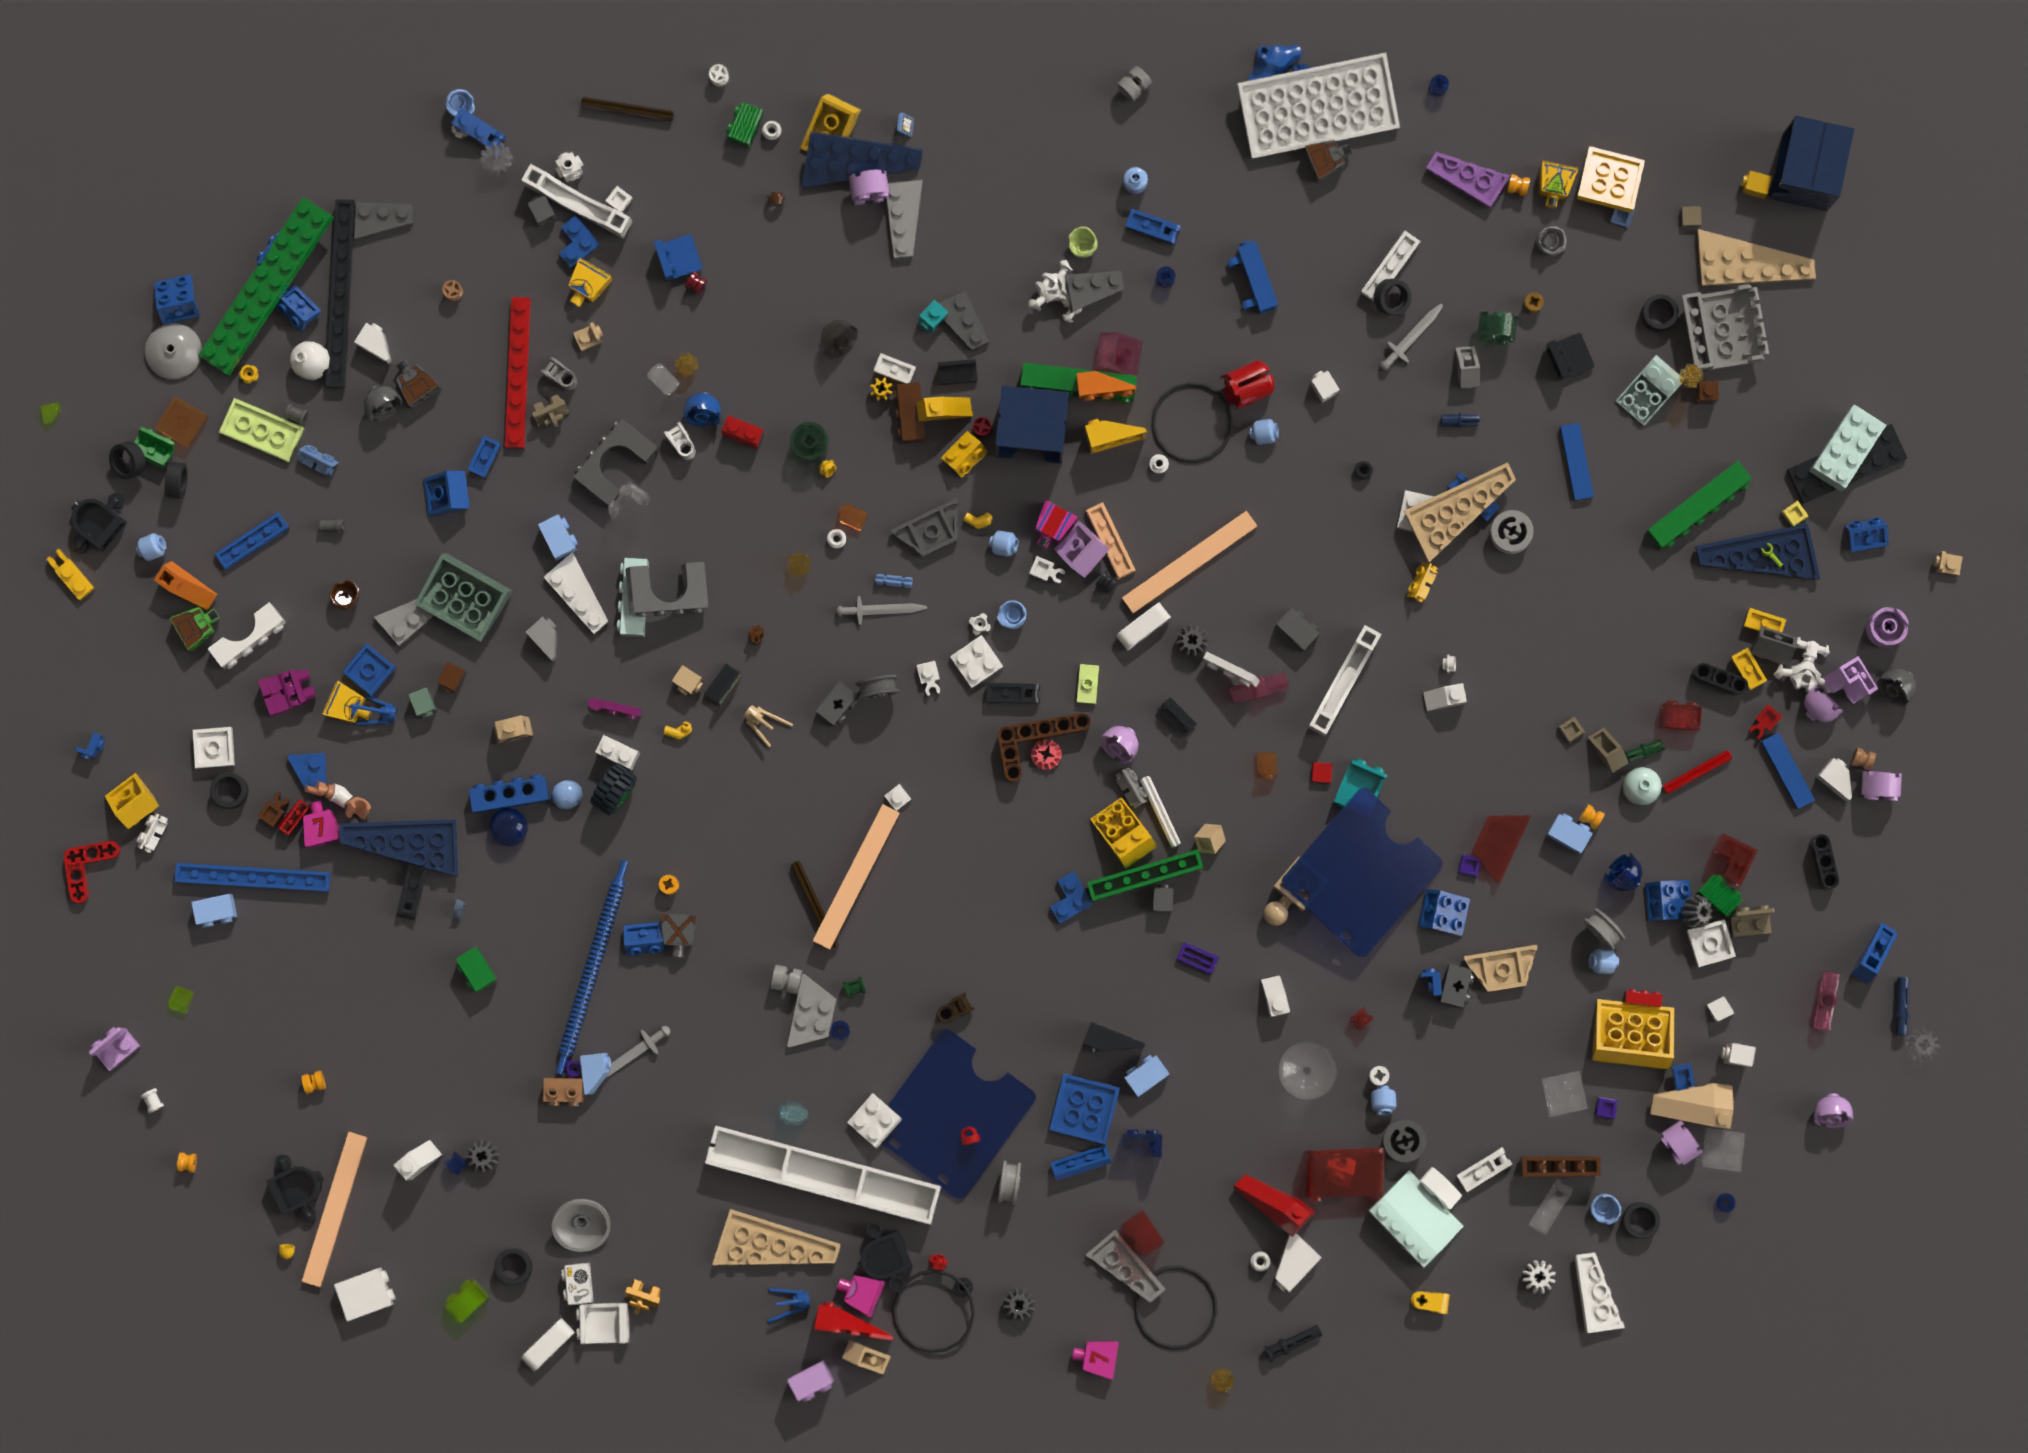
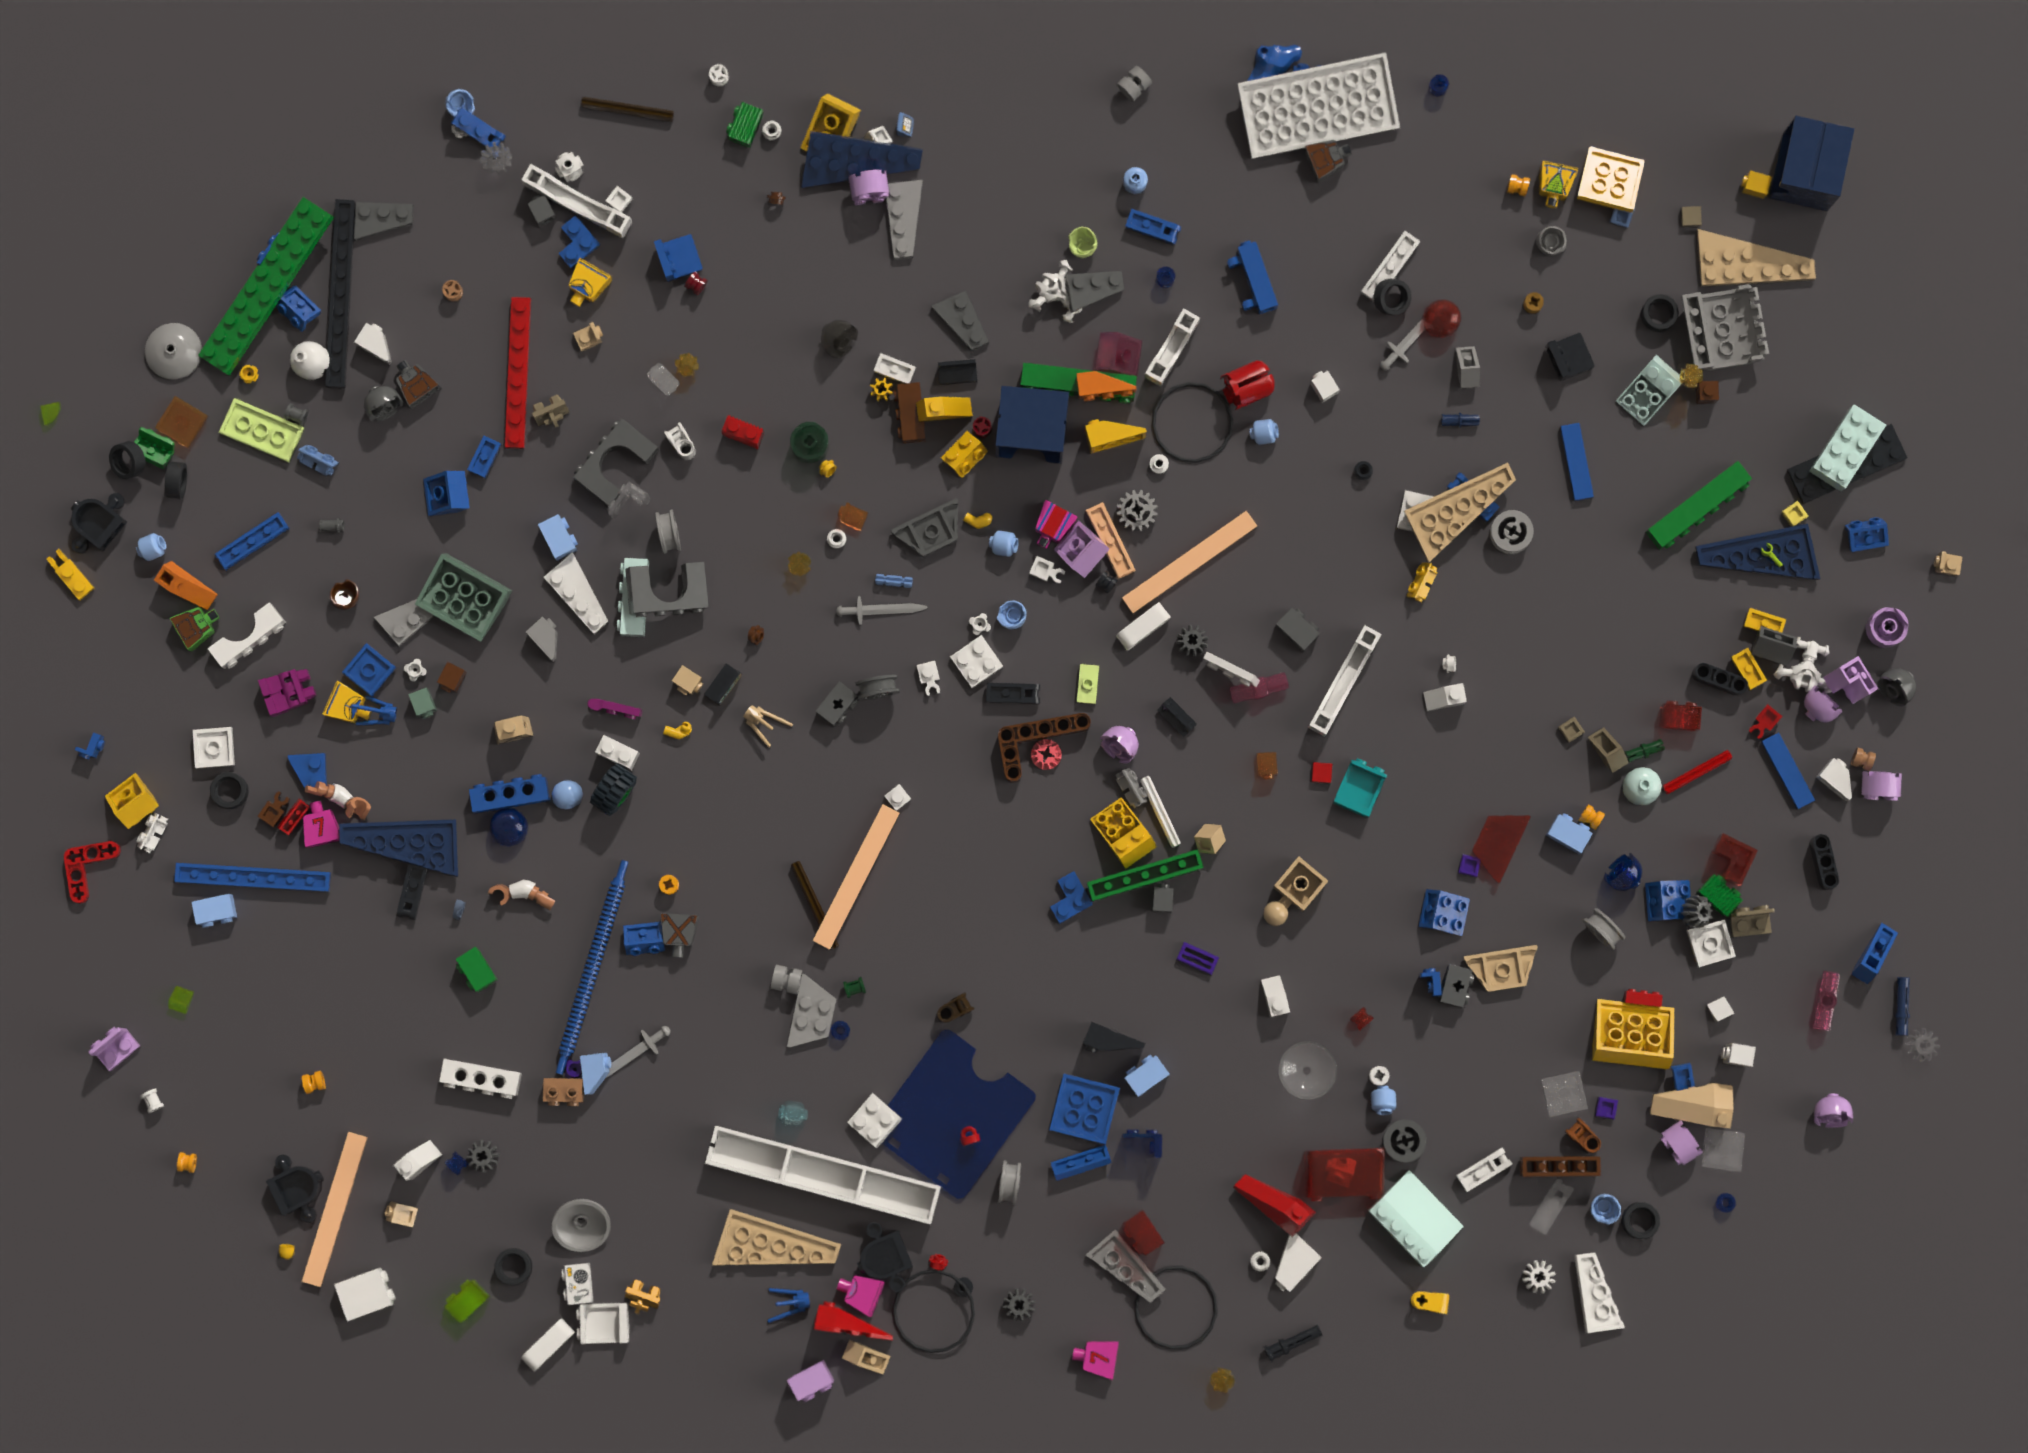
blue bracket [154,274,200,325] -> none
light grey piece [540,357,578,391] -> none
blue cylinder [683,392,721,427] -> none
teal bracket [918,300,948,333] -> none
clear blue door [1282,788,1443,957] -> none
white slope [1419,1167,1462,1209] -> none
medium lavender wing [1426,152,1510,208] -> none
clear green brick [1478,311,1518,345] -> none
light blue head [1589,949,1619,974] -> none
none -> tan bracket [385,1201,418,1227]
none -> white plate [404,659,427,681]
none -> white brick [439,1059,522,1099]
none -> piece [488,880,555,911]
none -> light grey wheel [656,509,681,554]
none -> white slope [864,126,893,144]
none -> light grey gear [1117,490,1158,531]
none -> white arch [1145,308,1200,387]
none -> clear red cylinder [1422,299,1461,338]
none -> dark orange piece [1565,1118,1601,1153]

